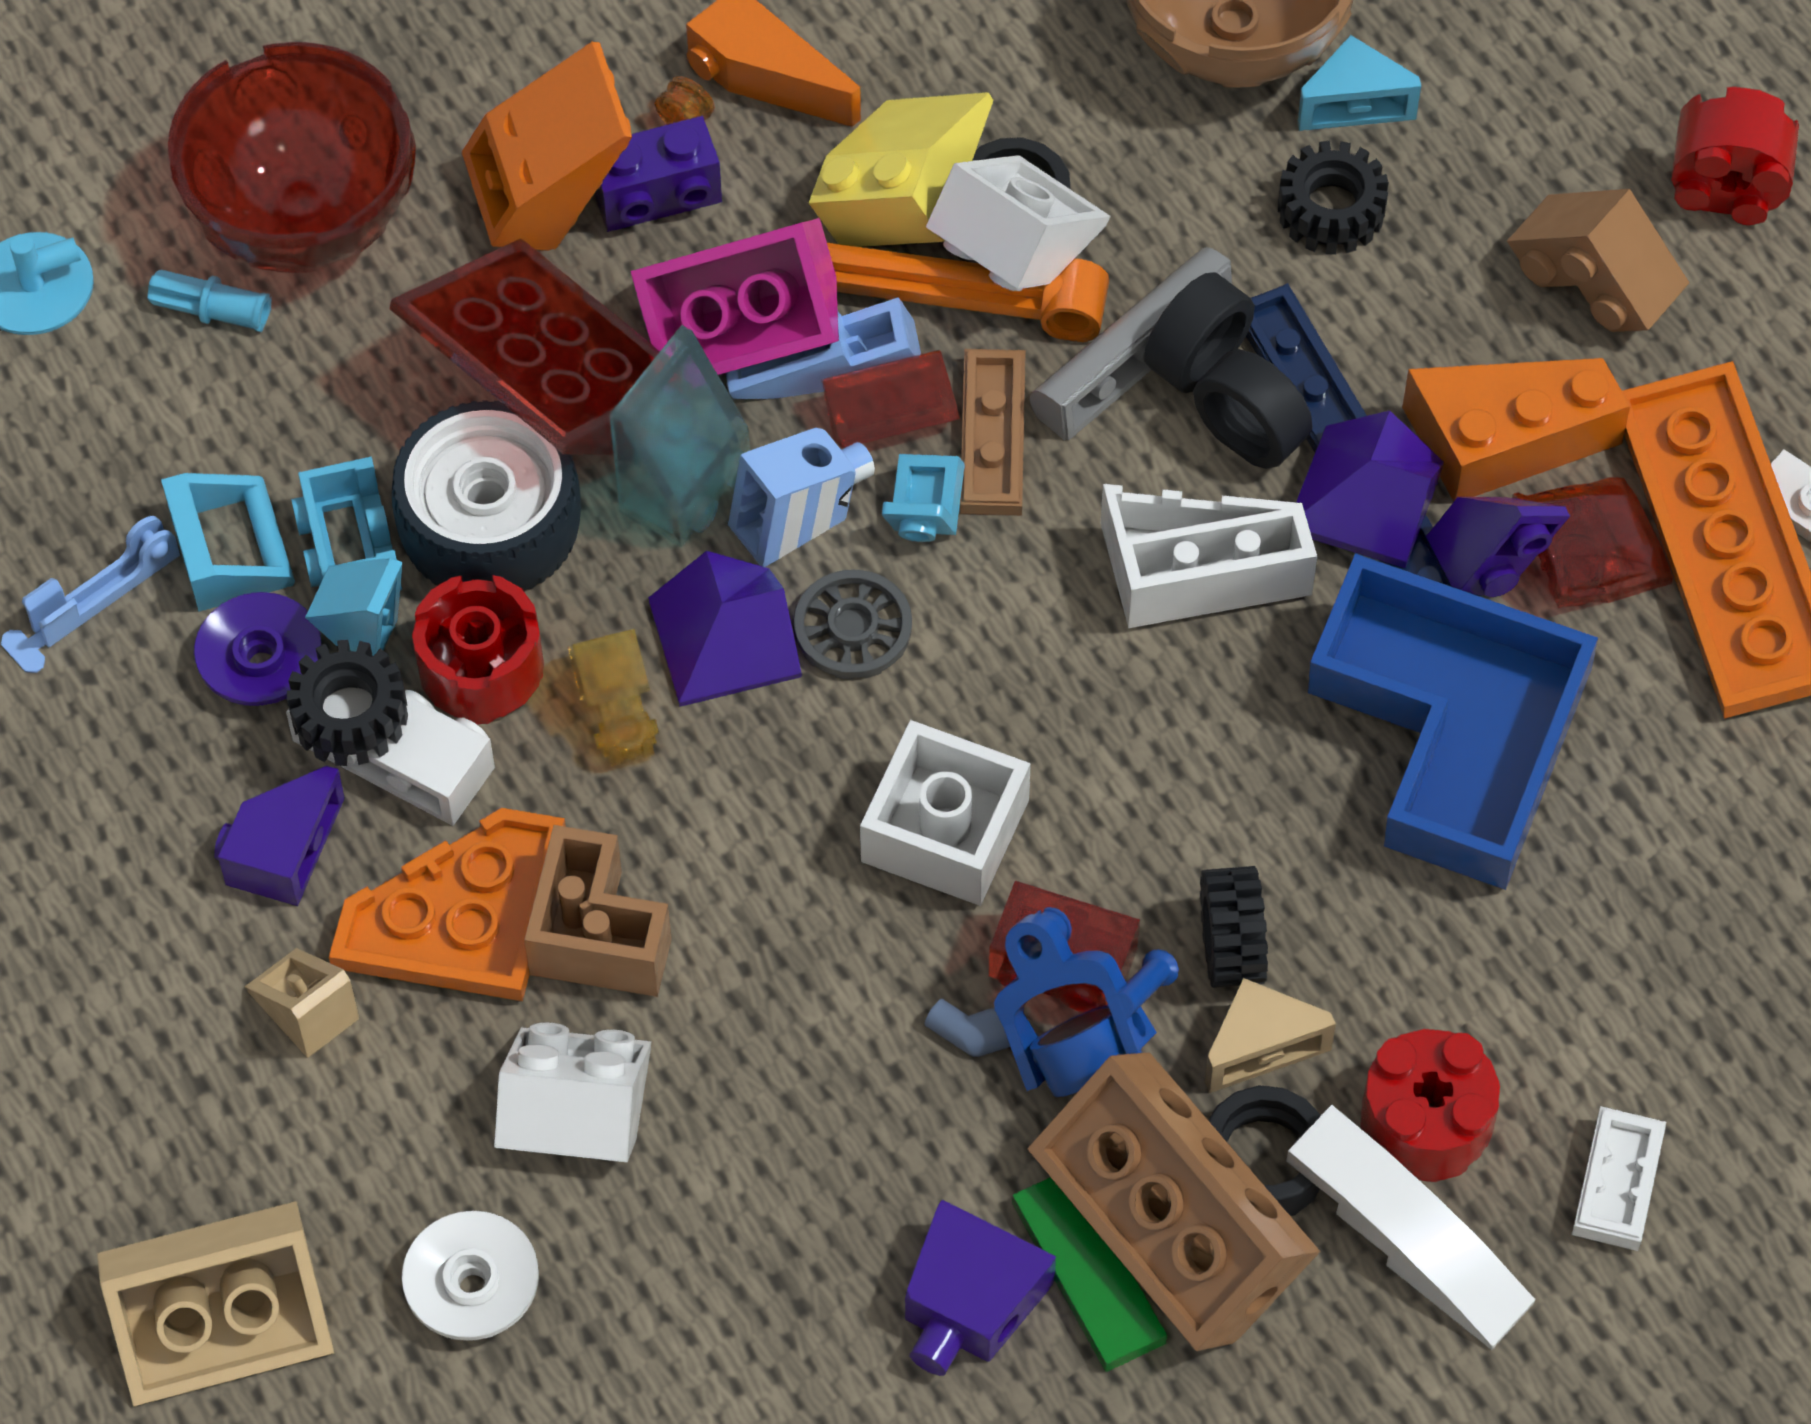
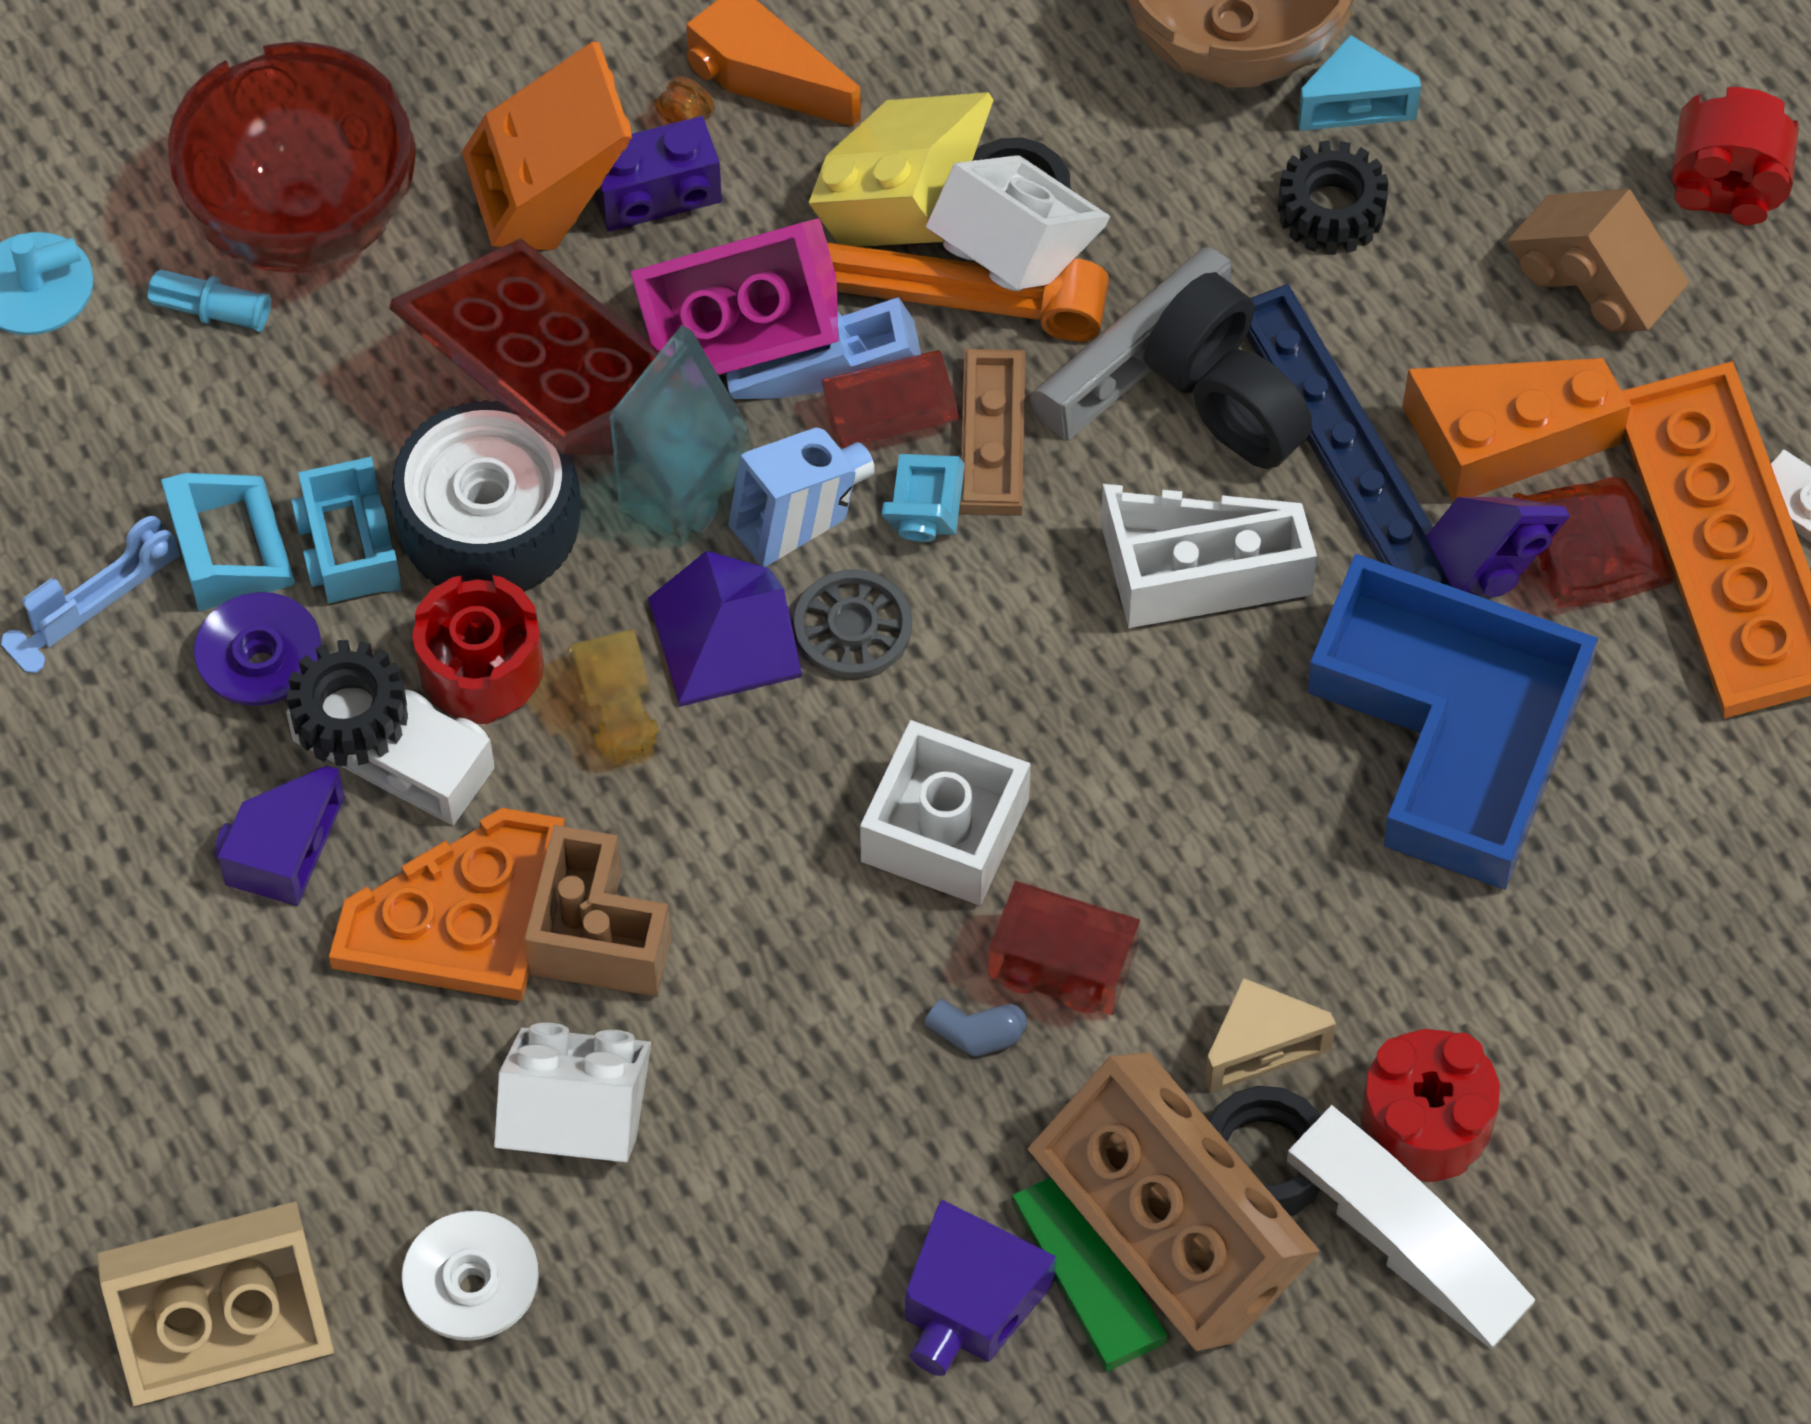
tan slope [245,948,359,1058] -> none
medium azure slope [305,558,402,656] -> none
blue piece [994,907,1179,1097] -> none
black tyre [1200,866,1268,988] -> none
dark purple slope [1296,410,1444,569] -> none
white plate [1572,1106,1666,1251] -> none

